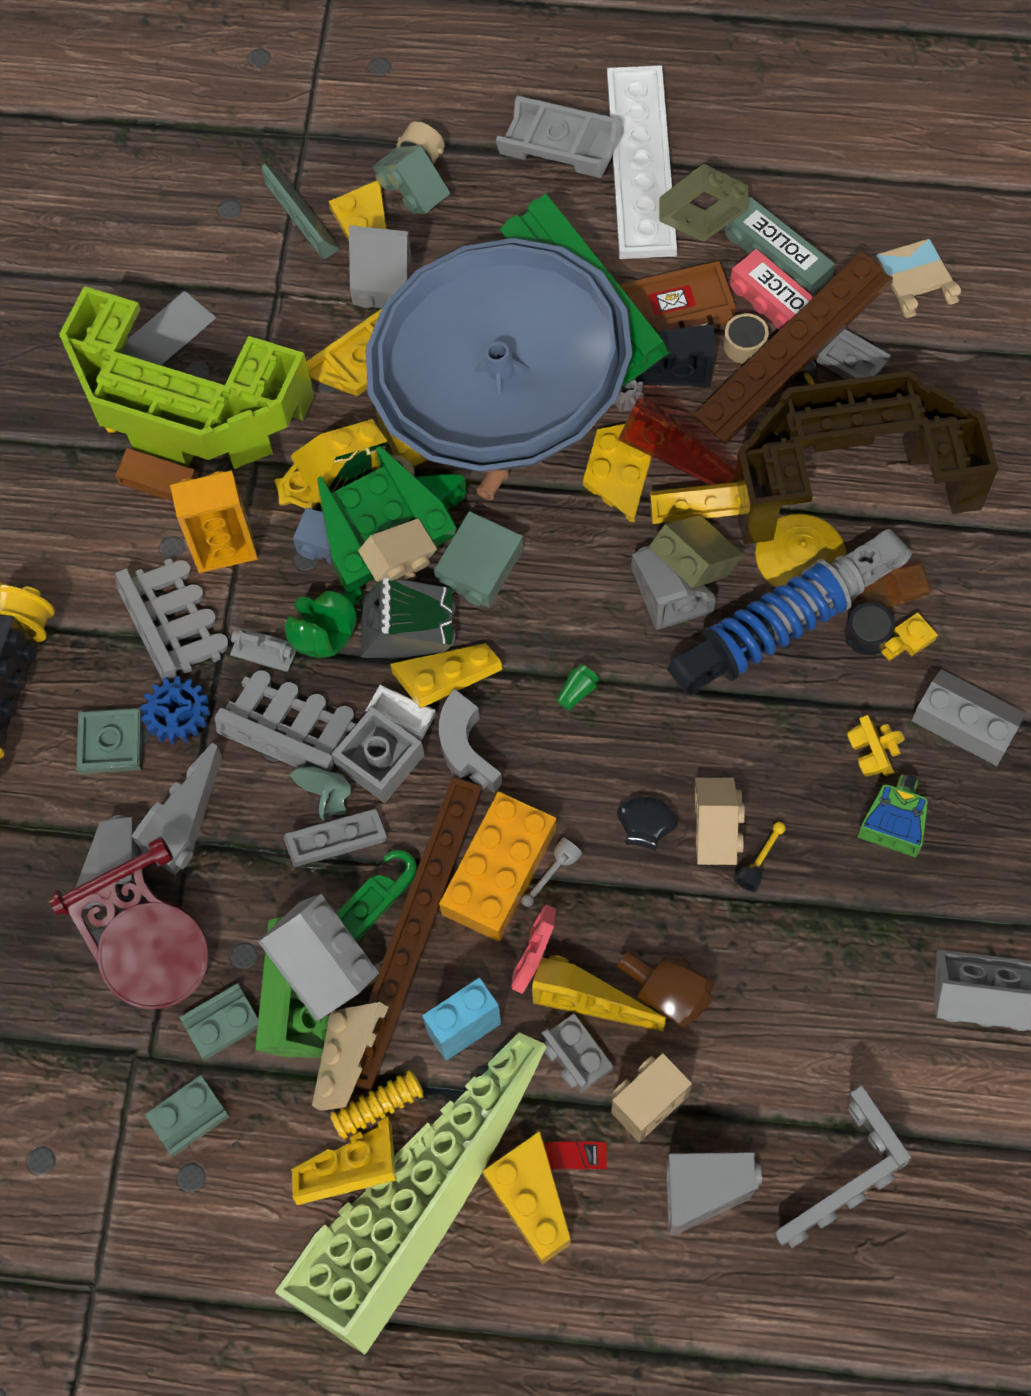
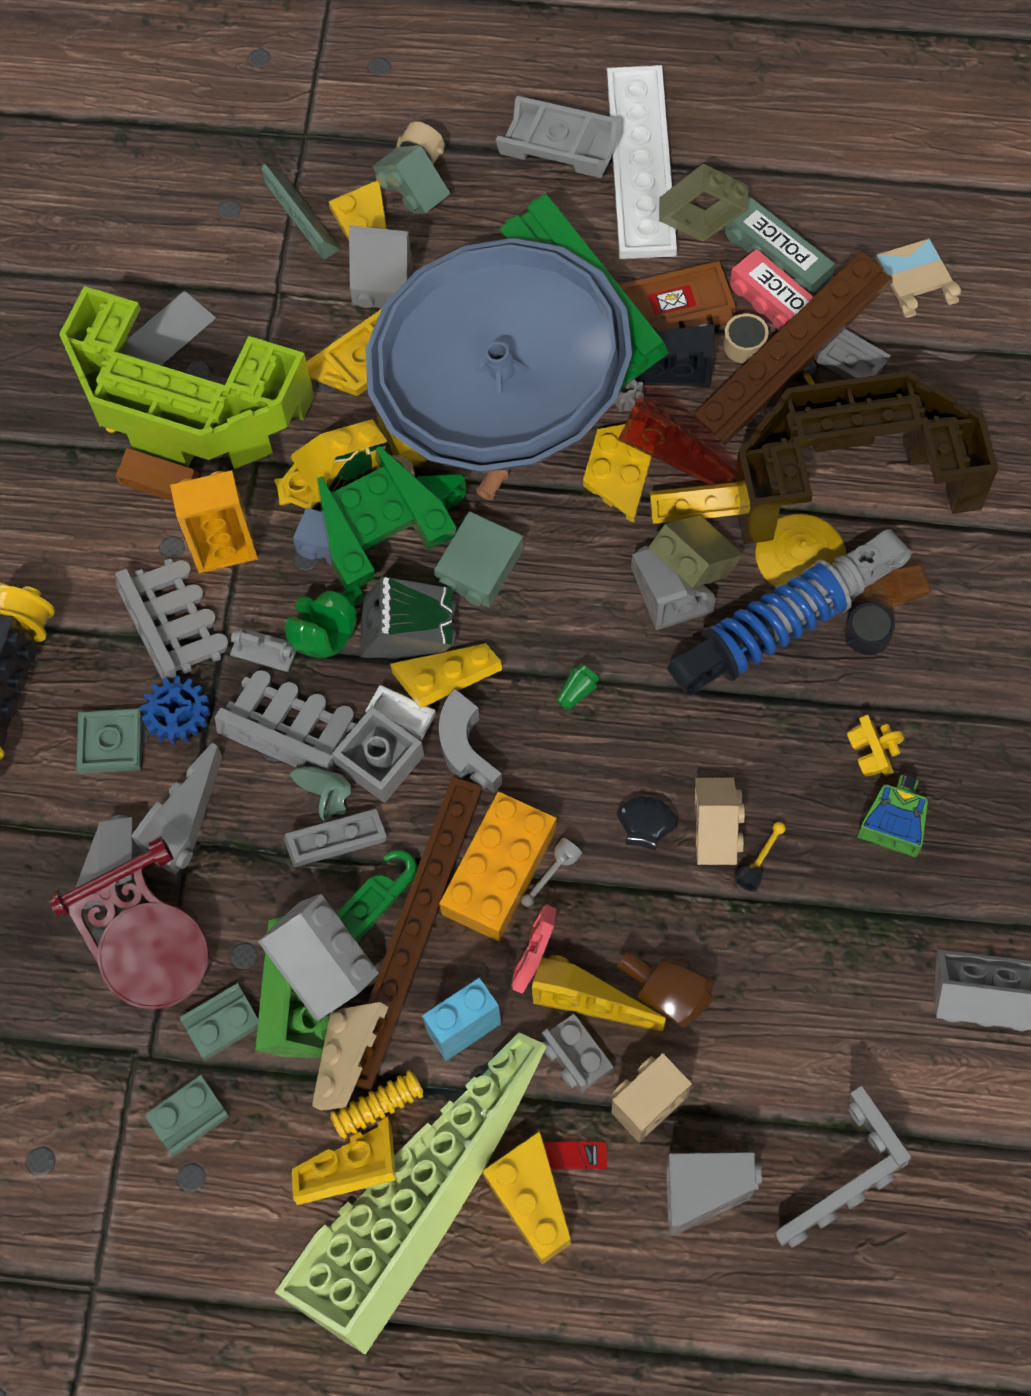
tan brick [358,519,437,582] -> none
yellow plate [881,612,938,661] -> none
light grey slope [912,669,1026,766] -> none

